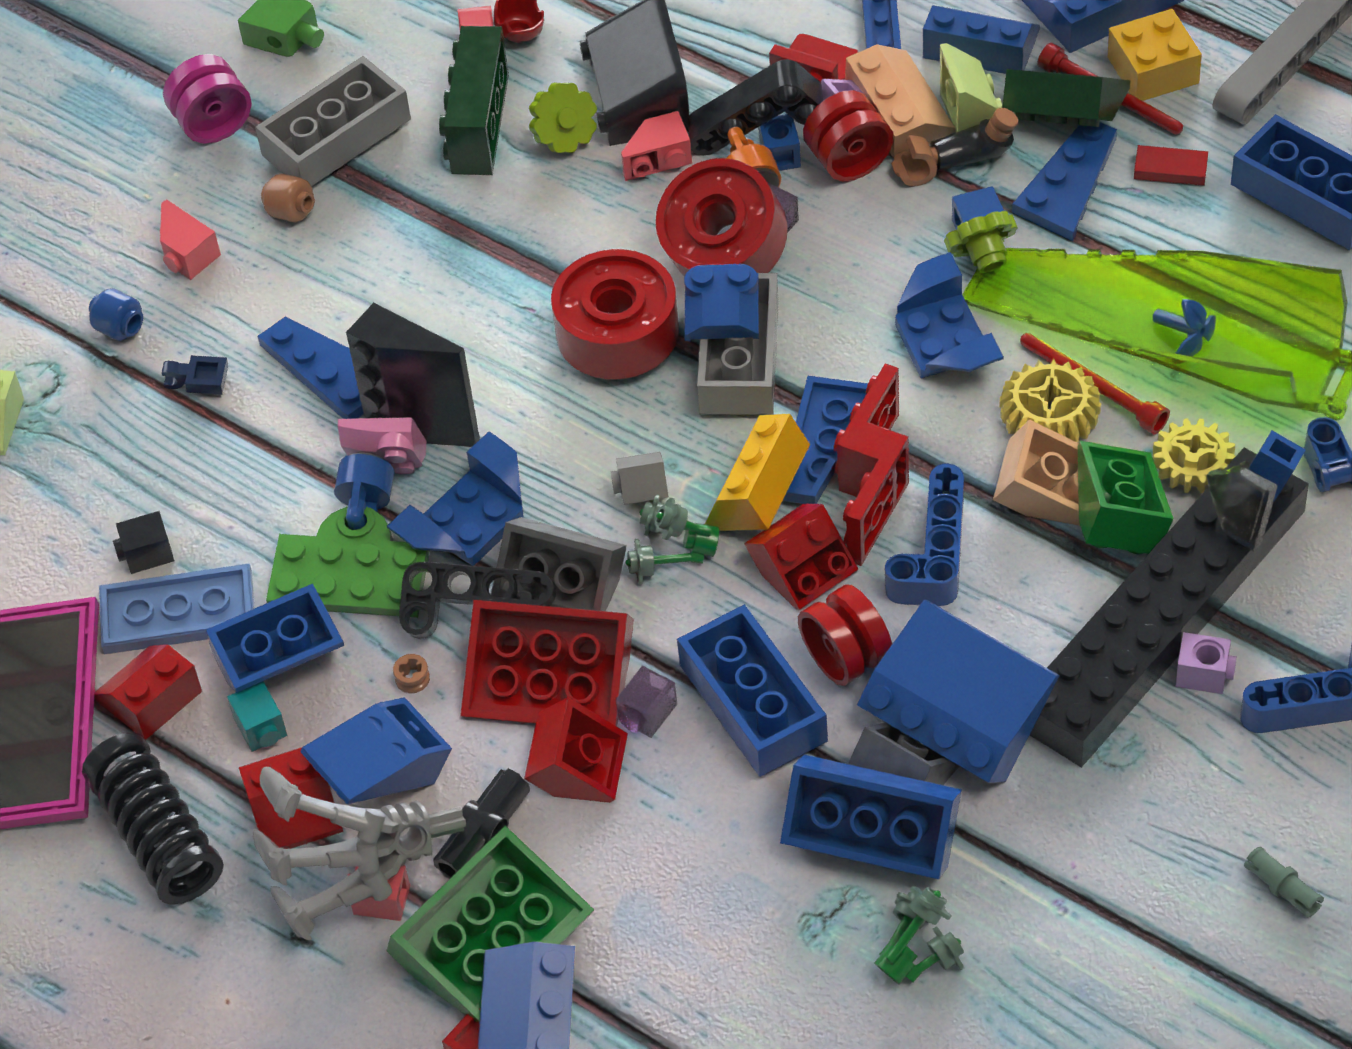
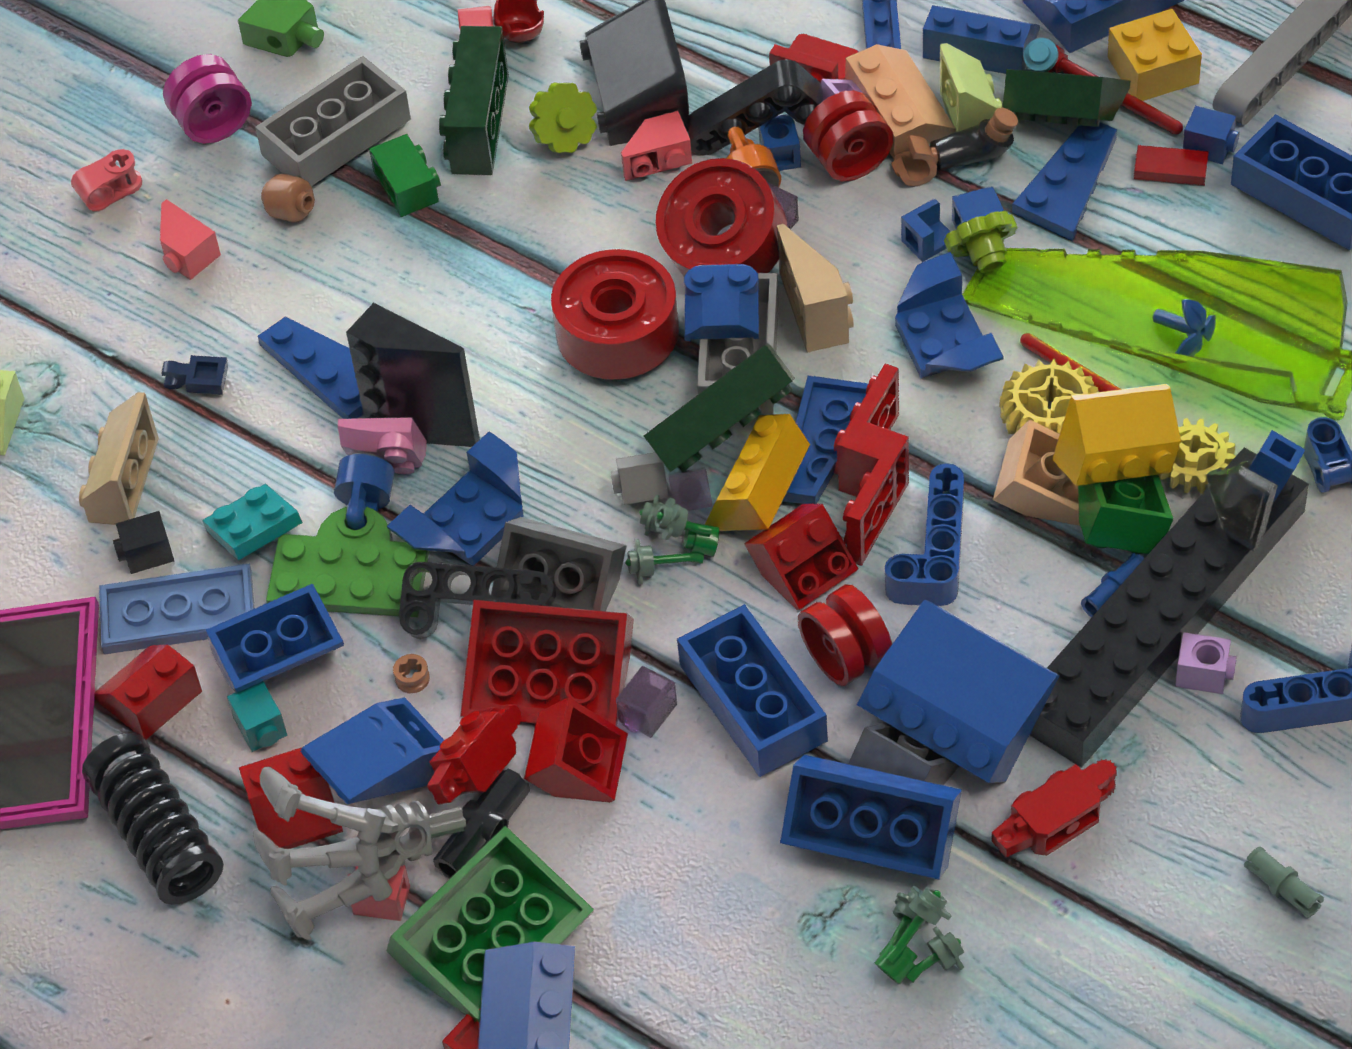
blue head [89,288,143,341] -> none
none -> coral piece [71,149,142,211]
none -> tan slope [79,392,159,525]
none -> teal plate [202,483,303,561]
none -> green brick [369,134,441,217]
none -> red hinge [427,704,522,805]
none -> dark green brick [643,343,795,473]
none -> clear purple brick [668,467,713,511]
none -> tan slope [777,224,854,352]
none -> blue panel [901,199,951,262]
none -> red hinge [991,759,1117,857]
none -> medium azure plate [1023,38,1059,72]
none -> yellow slope [1052,384,1181,486]
none -> blue pin [1081,553,1144,617]
none -> blue brick [1183,105,1240,164]

